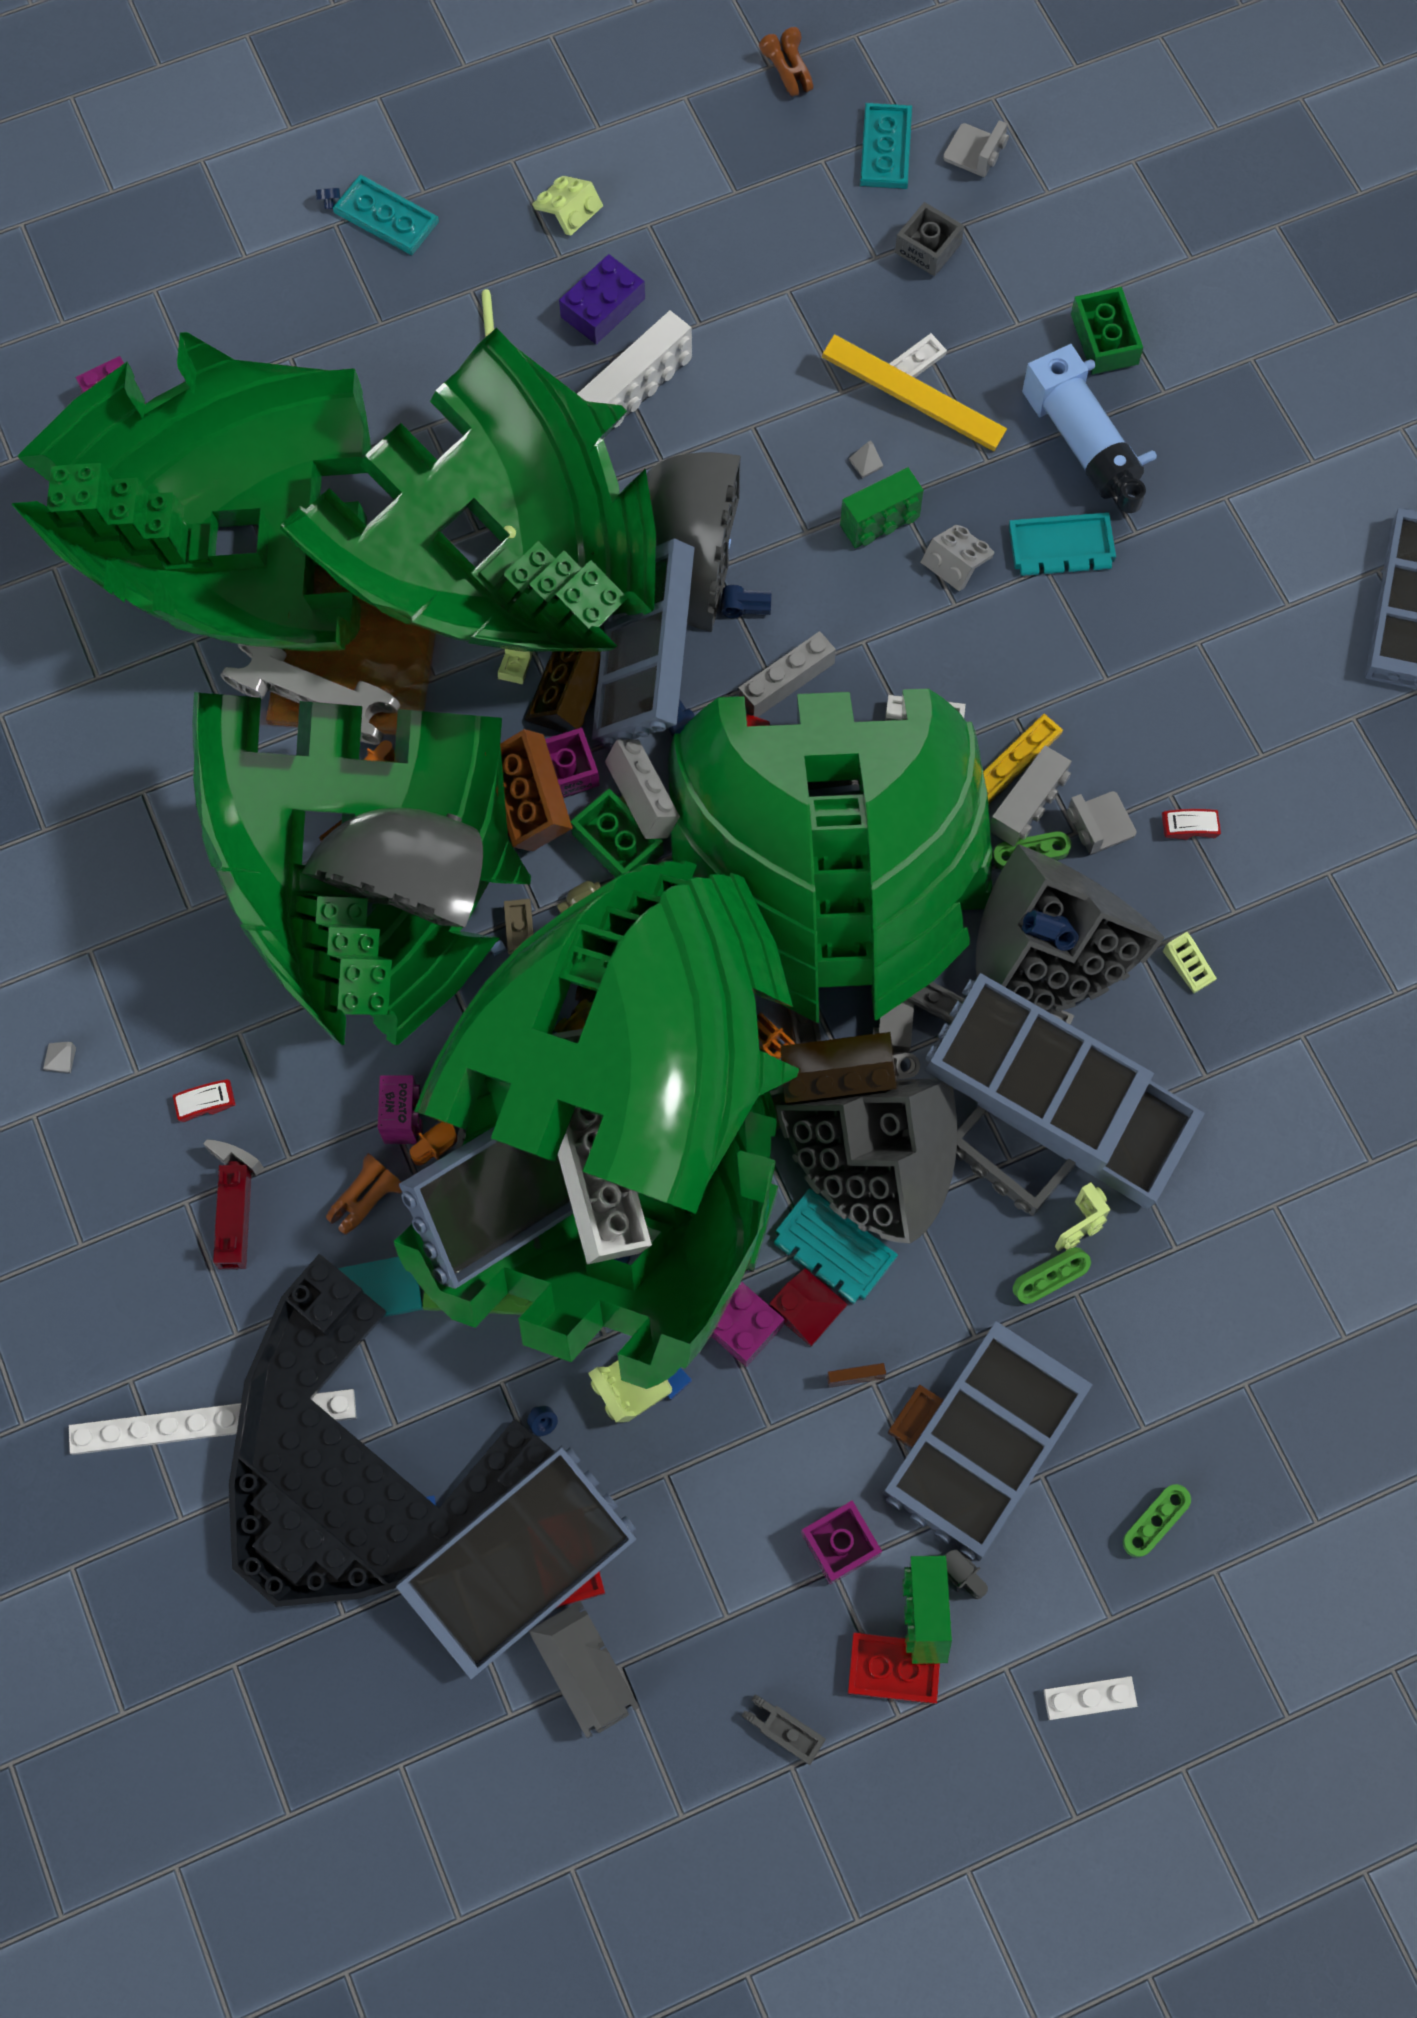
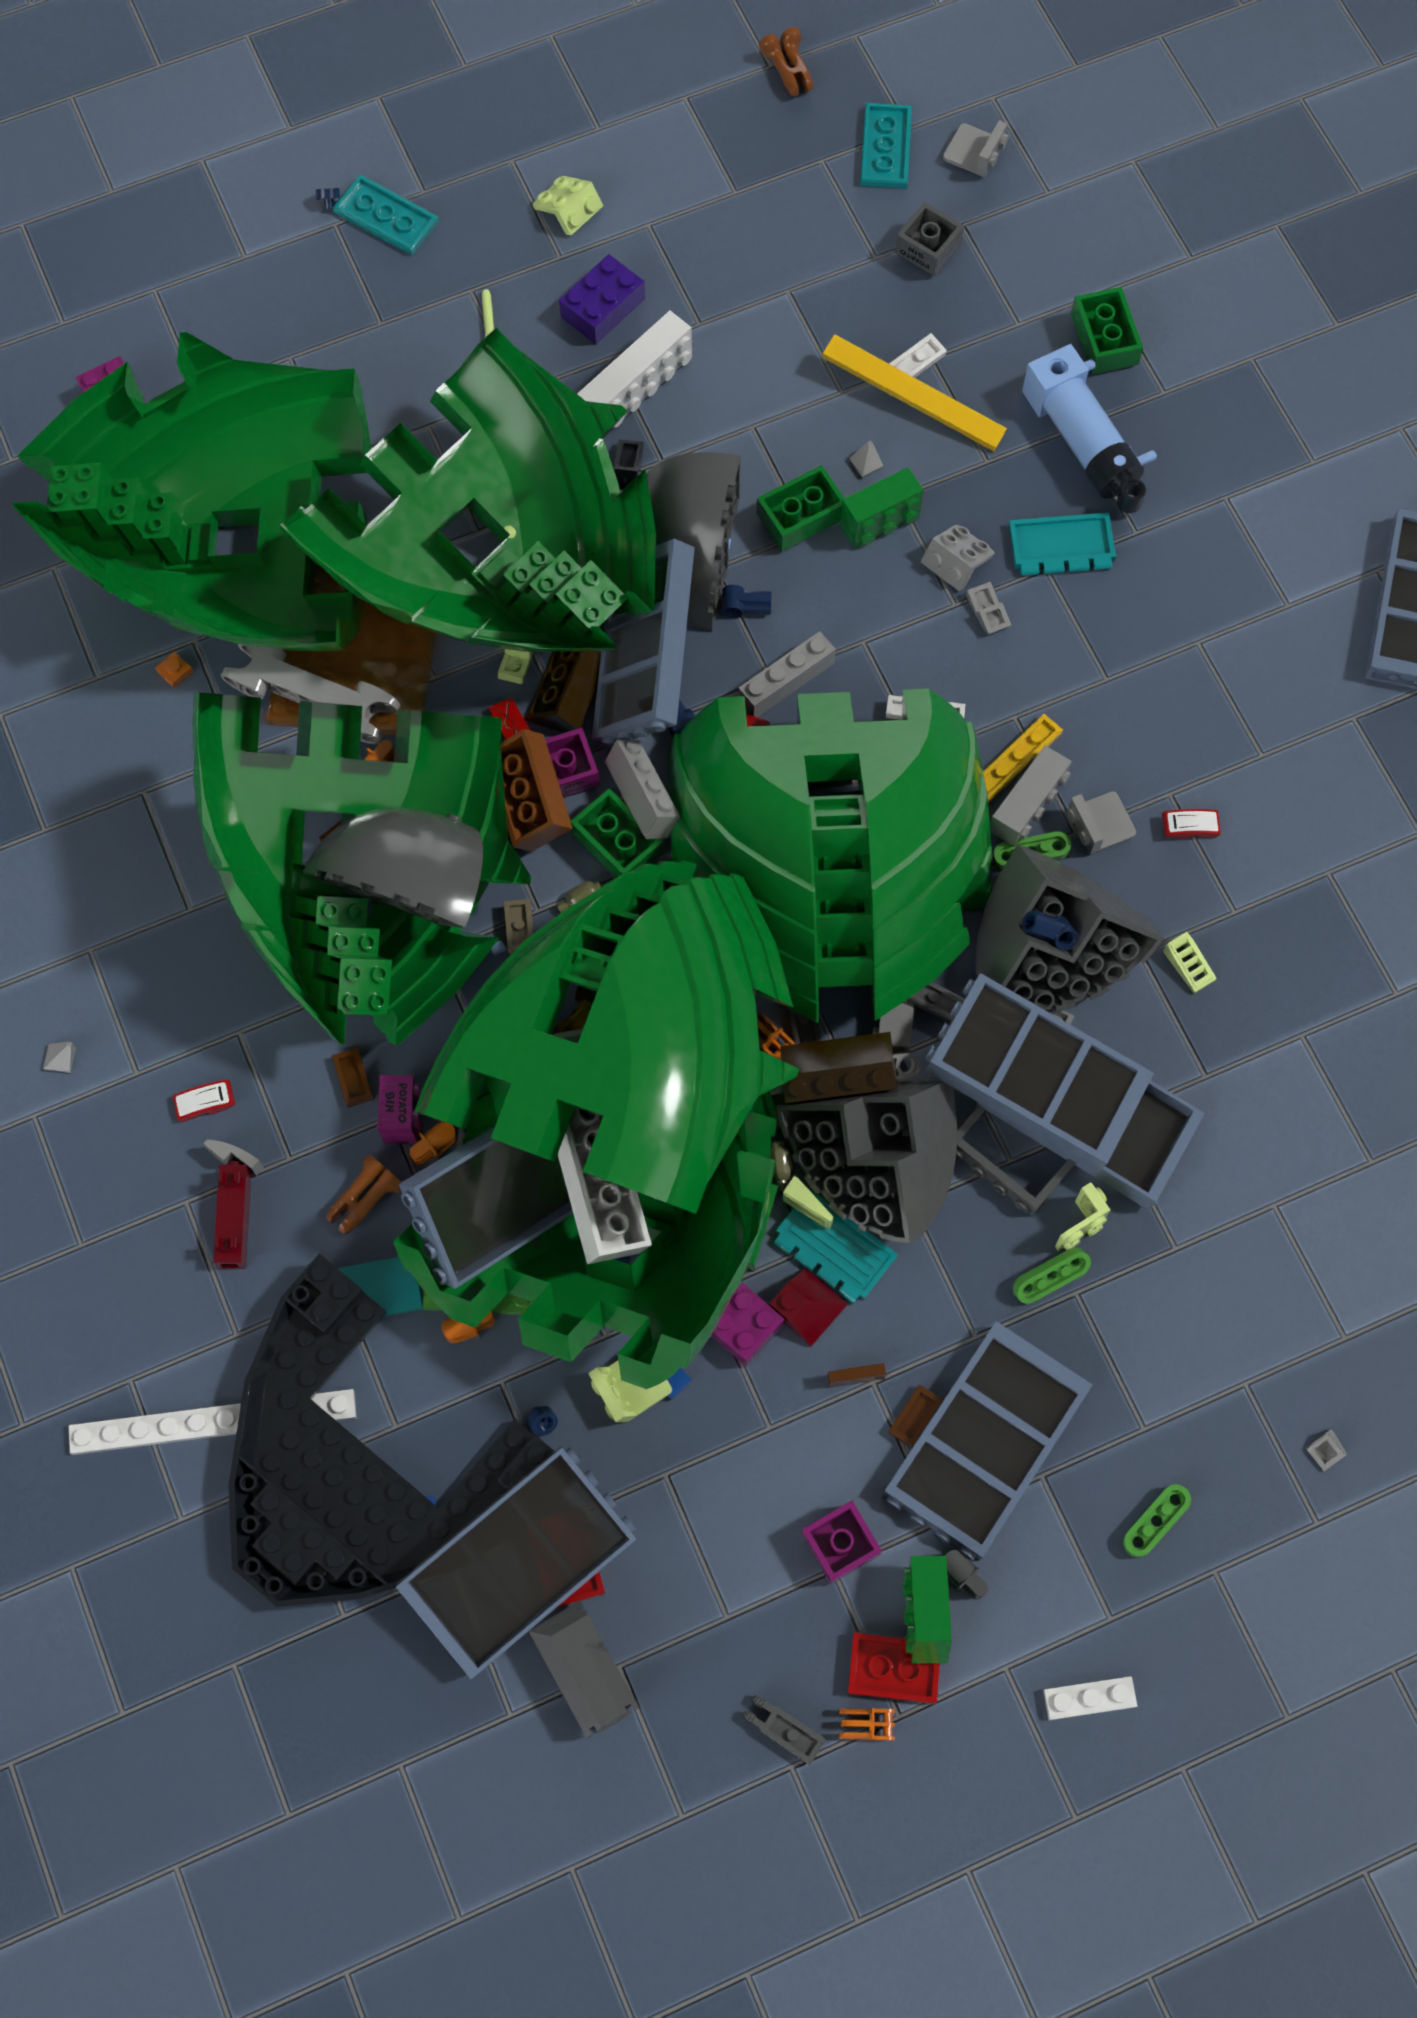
none -> orange plate [155,651,193,688]
none -> reddish brown tile [332,1048,374,1108]
none -> orange arm [441,1311,495,1344]
none -> red tile [488,697,531,740]
none -> black slope [613,439,644,493]
none -> green brick [756,465,844,551]
none -> olive plant [770,1141,793,1192]
none -> yellowish green slope [782,1176,833,1229]
none -> orange arm [839,1708,895,1741]
none -> light grey slope [966,582,1011,635]
none -> light grey slope [1306,1429,1347,1471]

